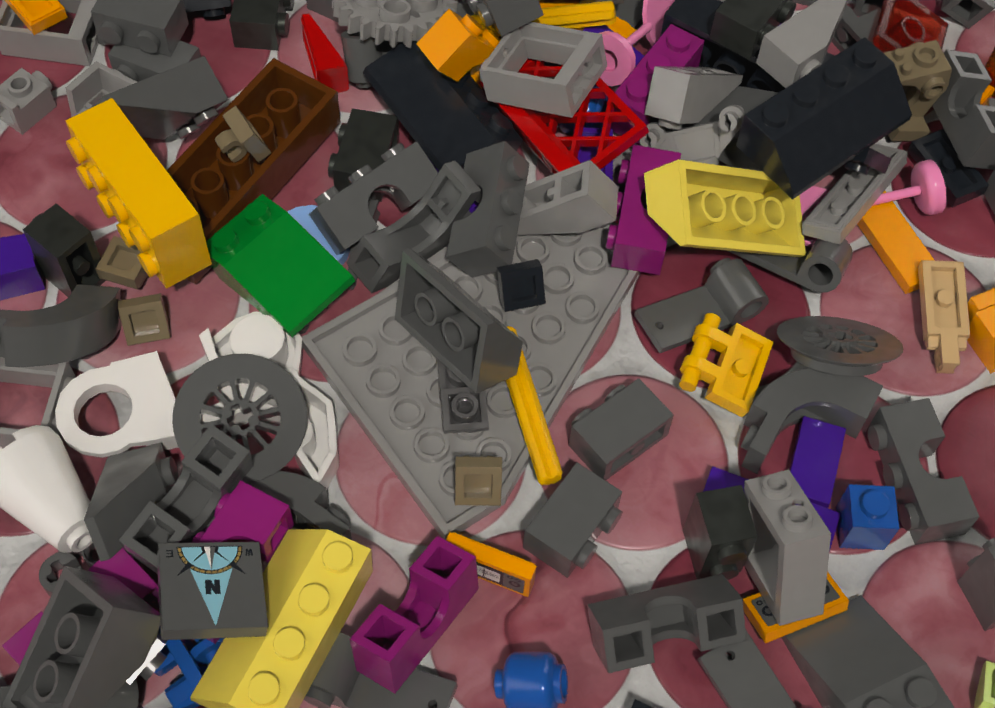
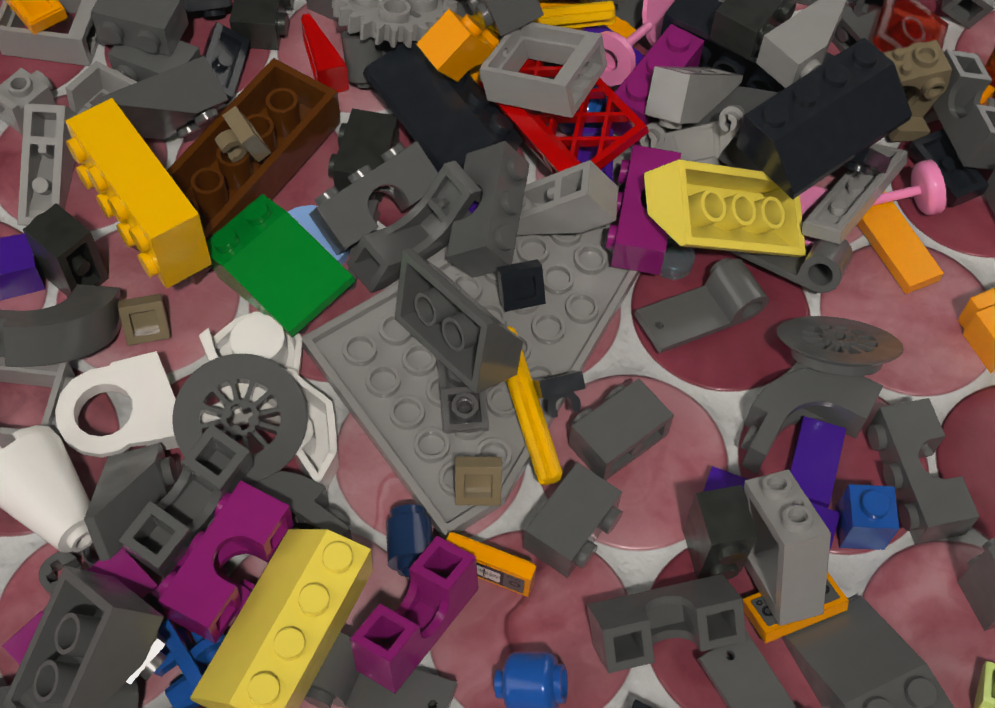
dark tan tile [96,236,147,289] -> none
dark grey tile [157,542,268,640] -> none
yellow plate [679,313,773,417] -> none
tan hinge [918,260,970,374] -> none
none -> light grey slope [17,103,78,226]
none -> black plate [202,22,251,105]
none -> dark blue brick [386,504,433,577]
none -> black tile [532,370,586,418]
none -> clear light blue tile [660,238,695,280]

